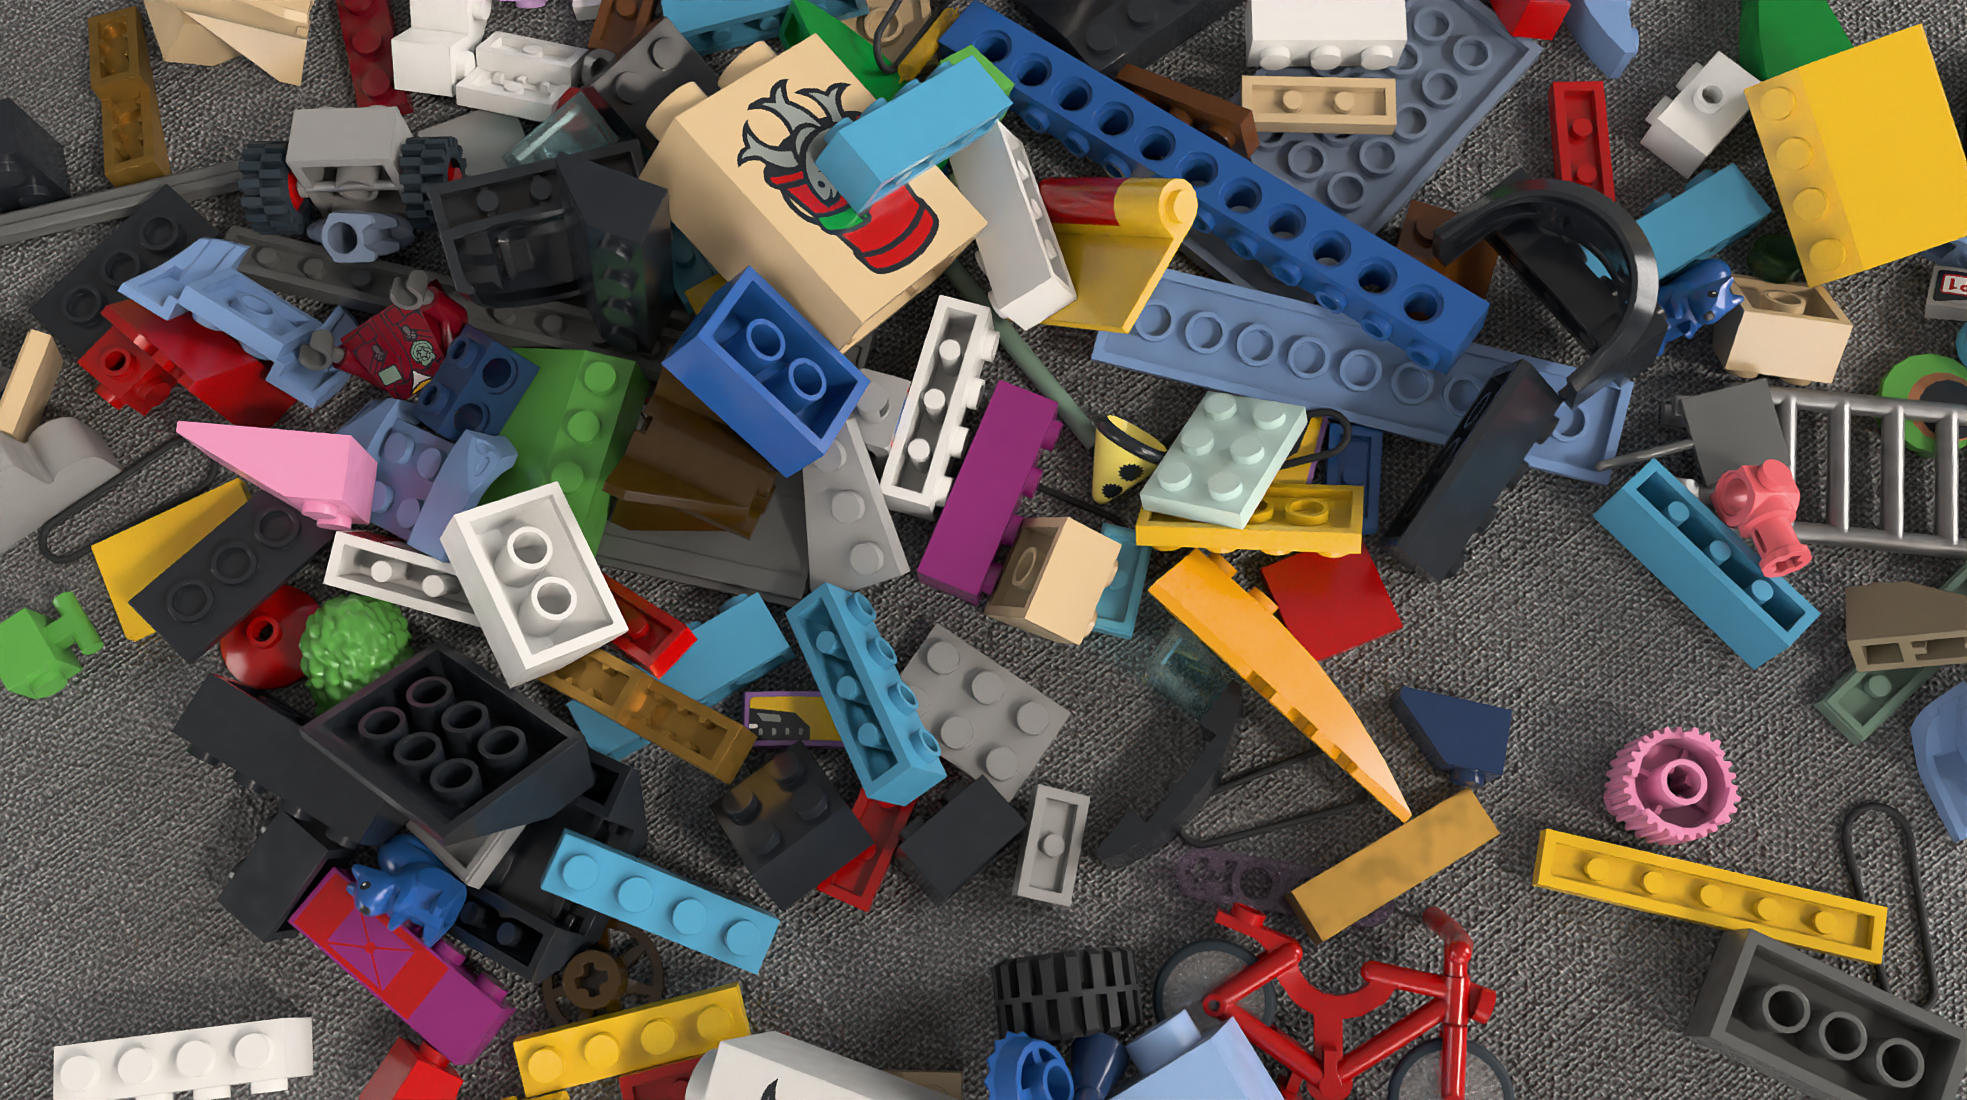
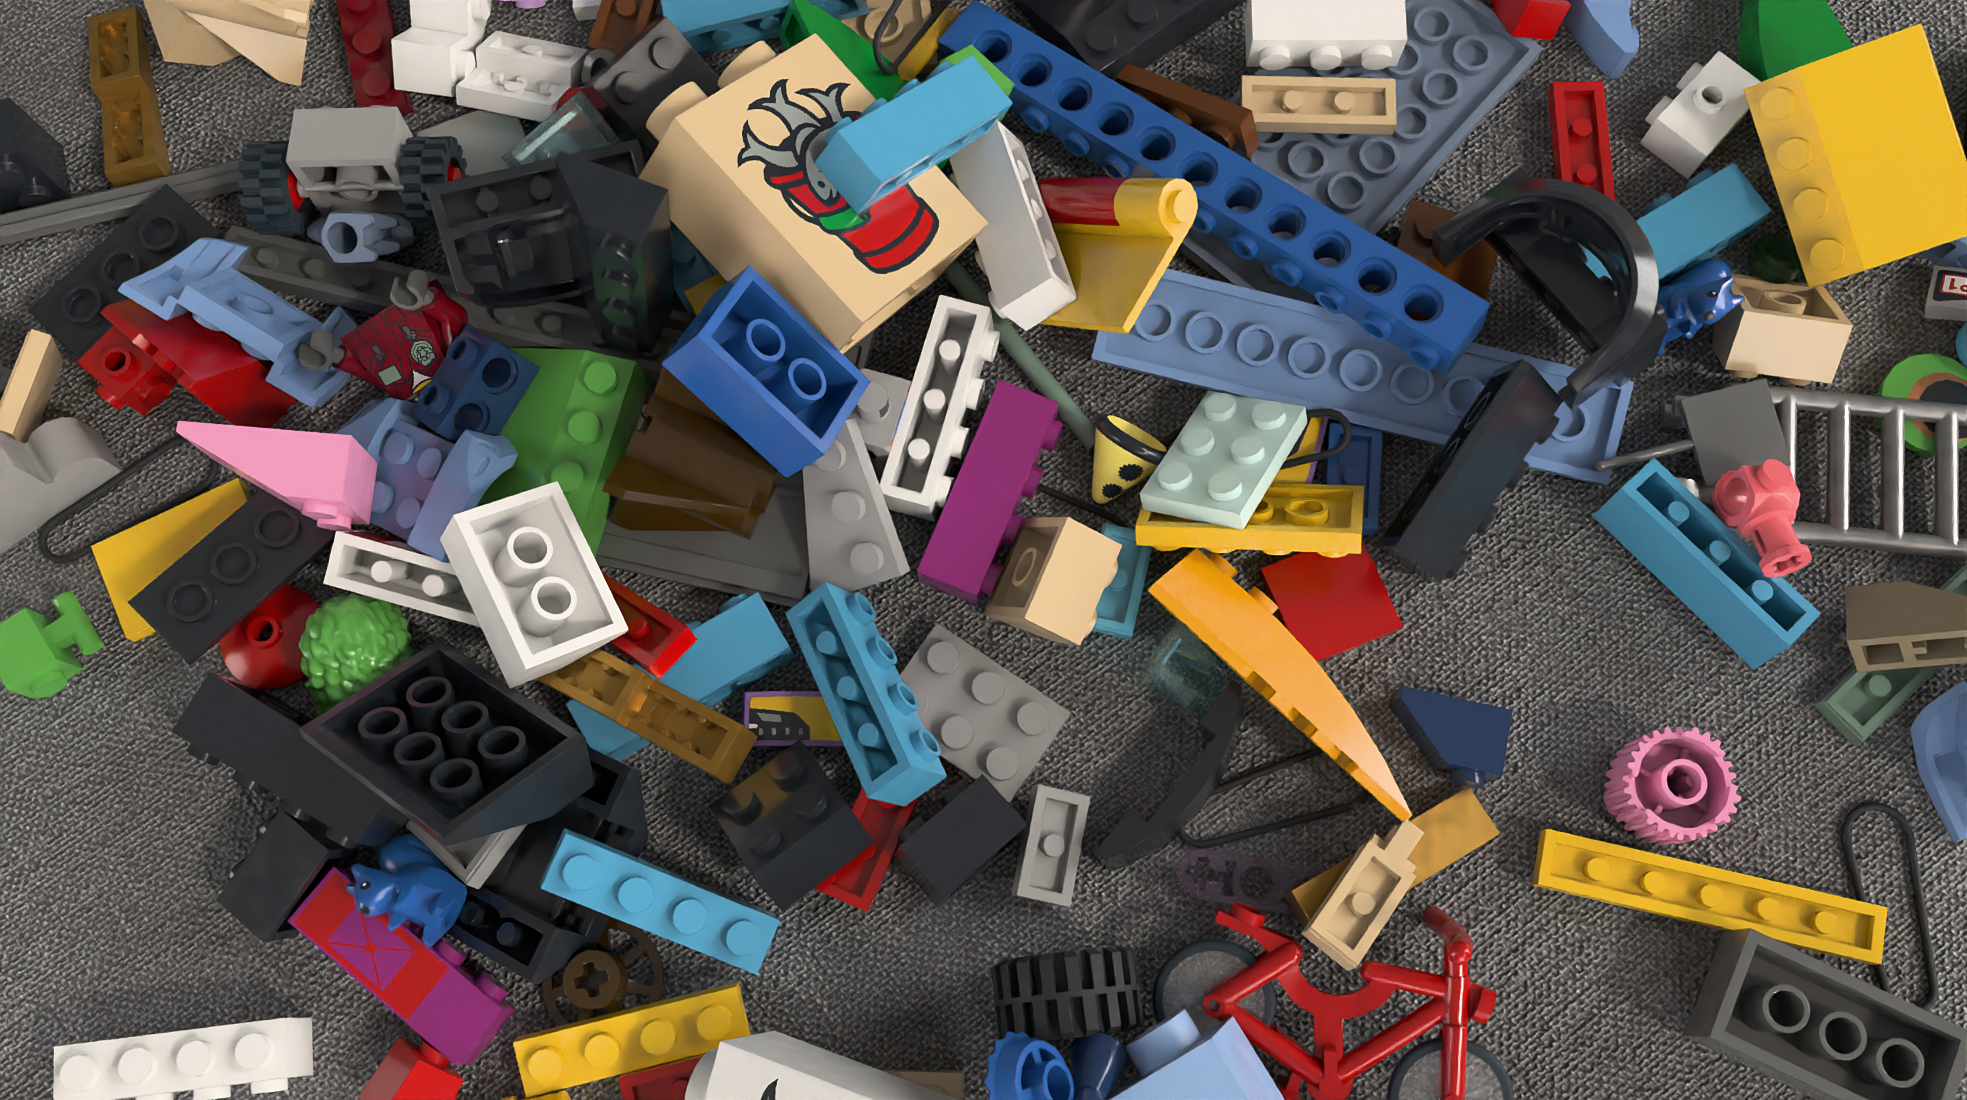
none -> tan hinge [1301,818,1424,971]

